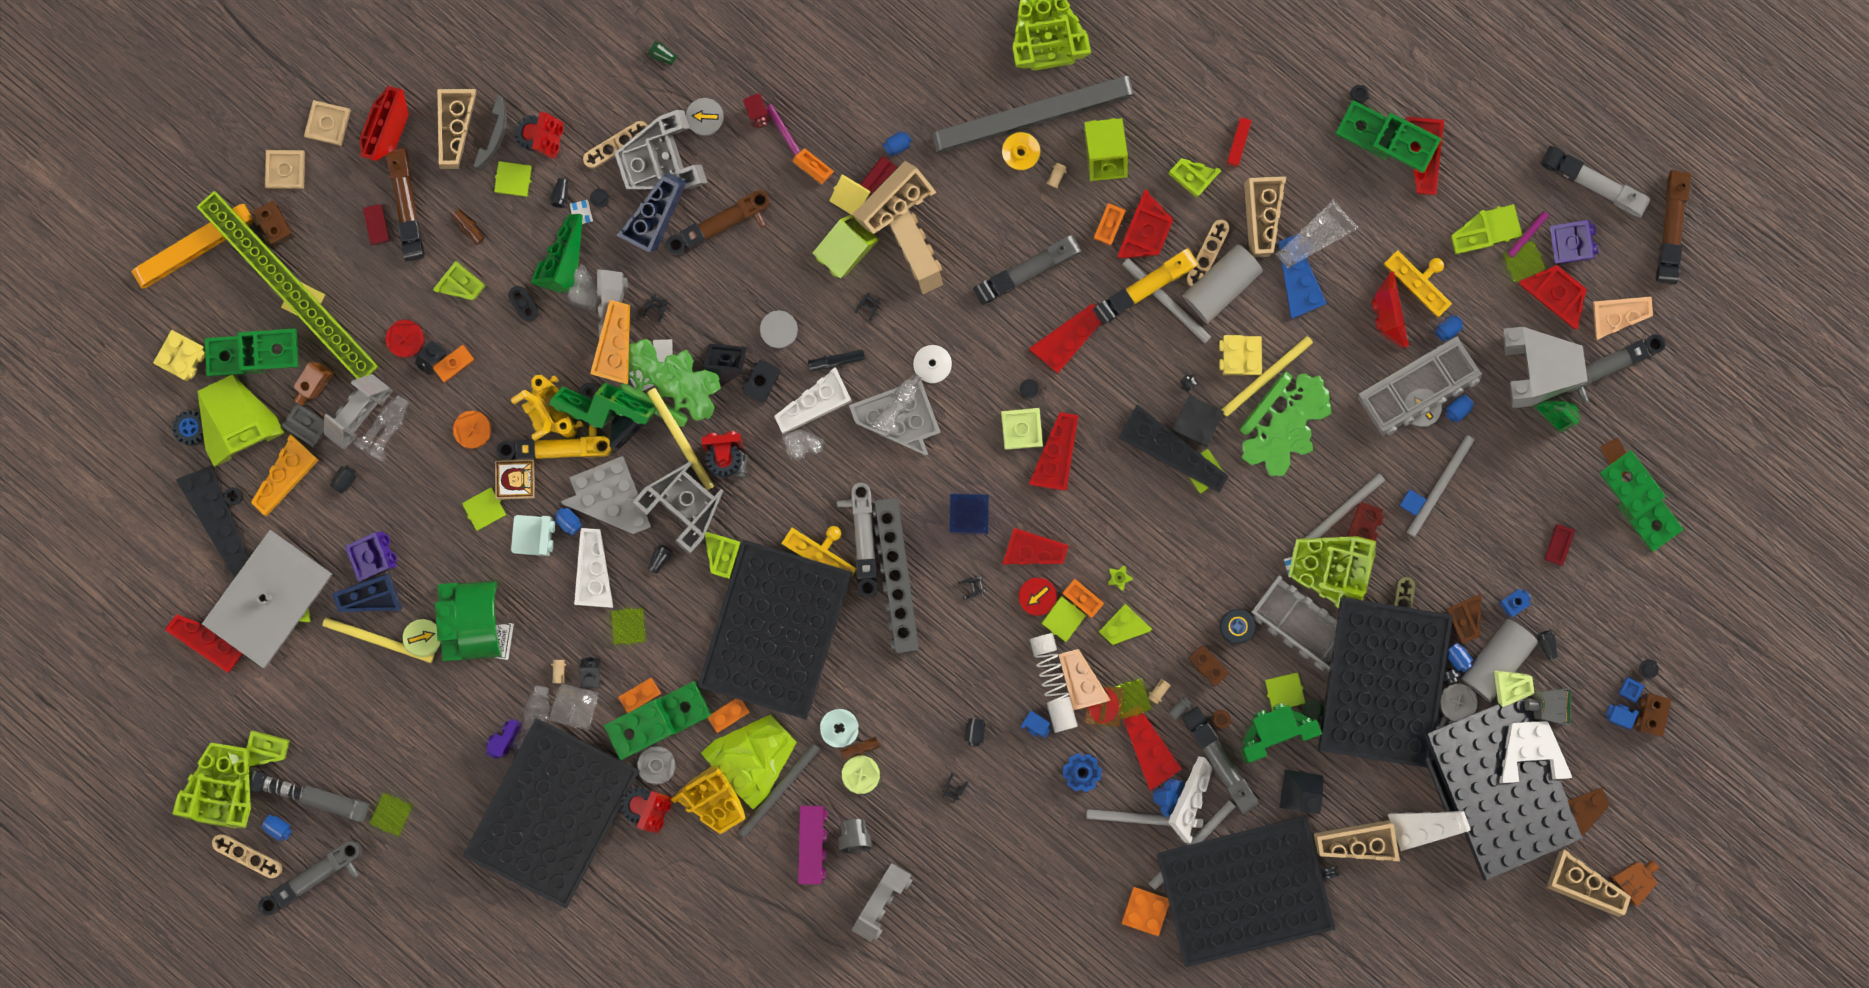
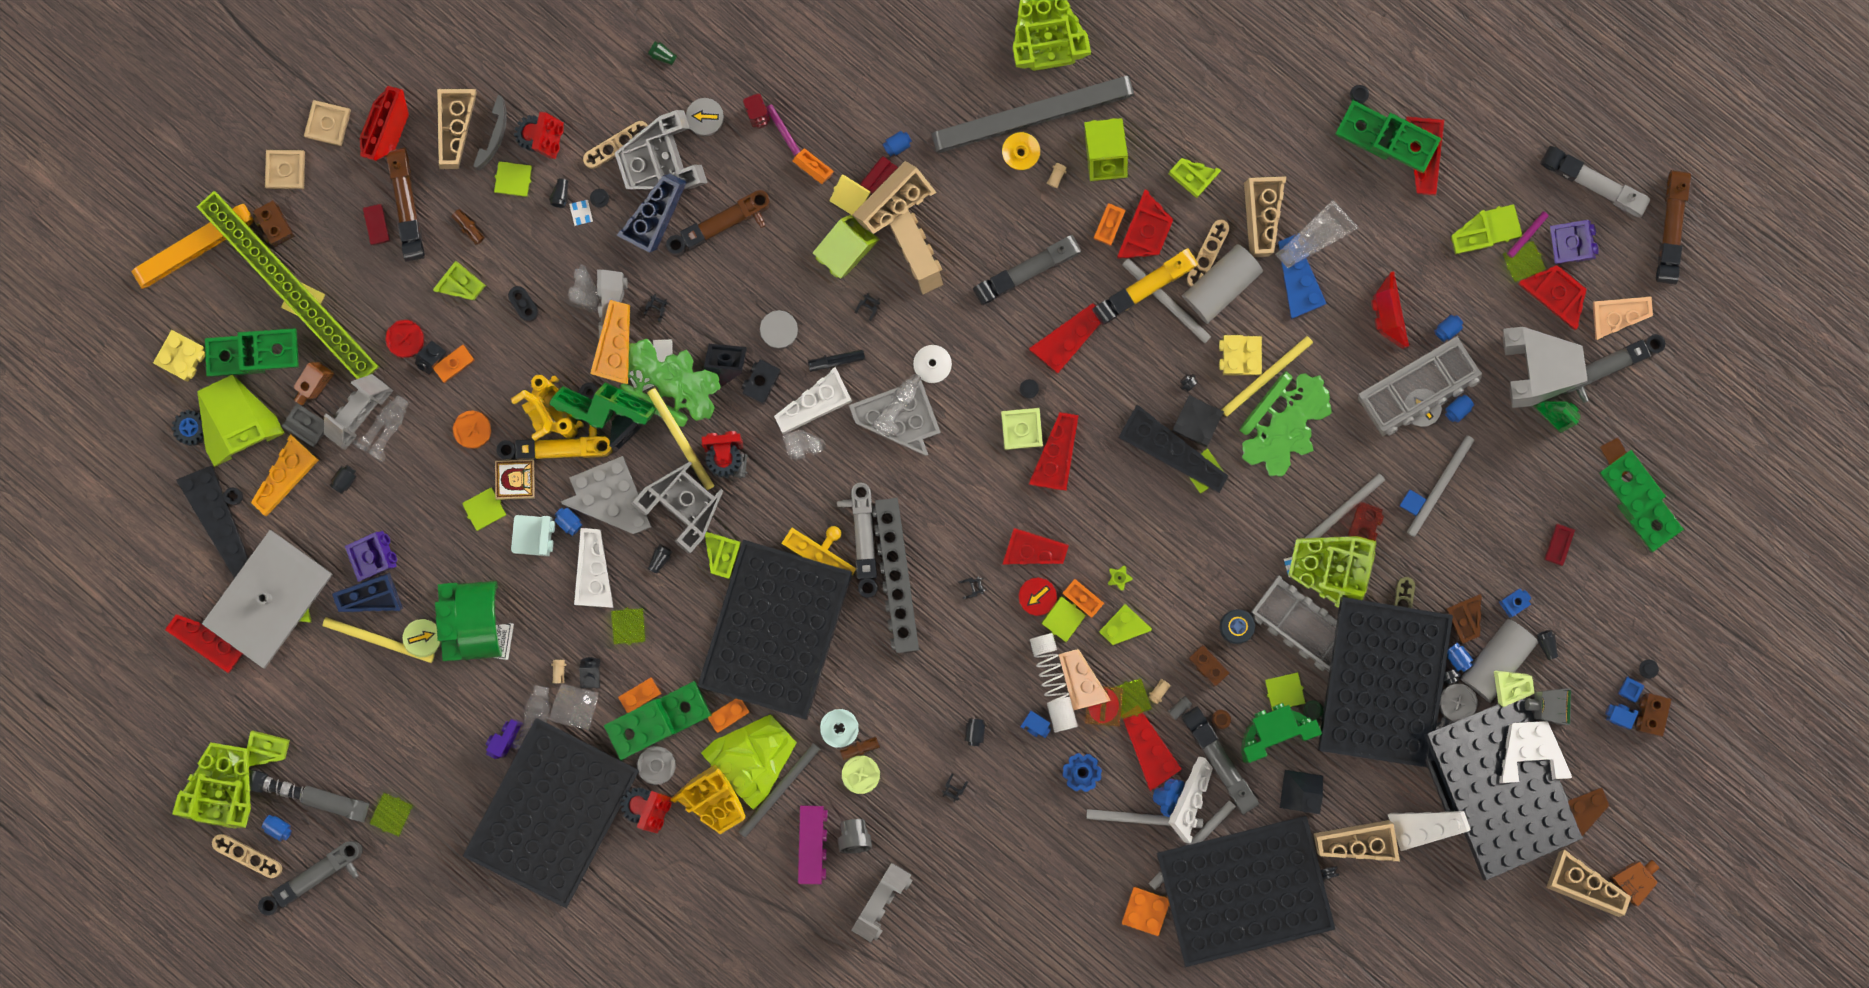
green wedge [530,214,583,292] -> none
clear blue brick [950,494,989,535] -> none
red piece [1226,117,1252,168] -> none
yellow plate [1383,250,1452,318] -> none

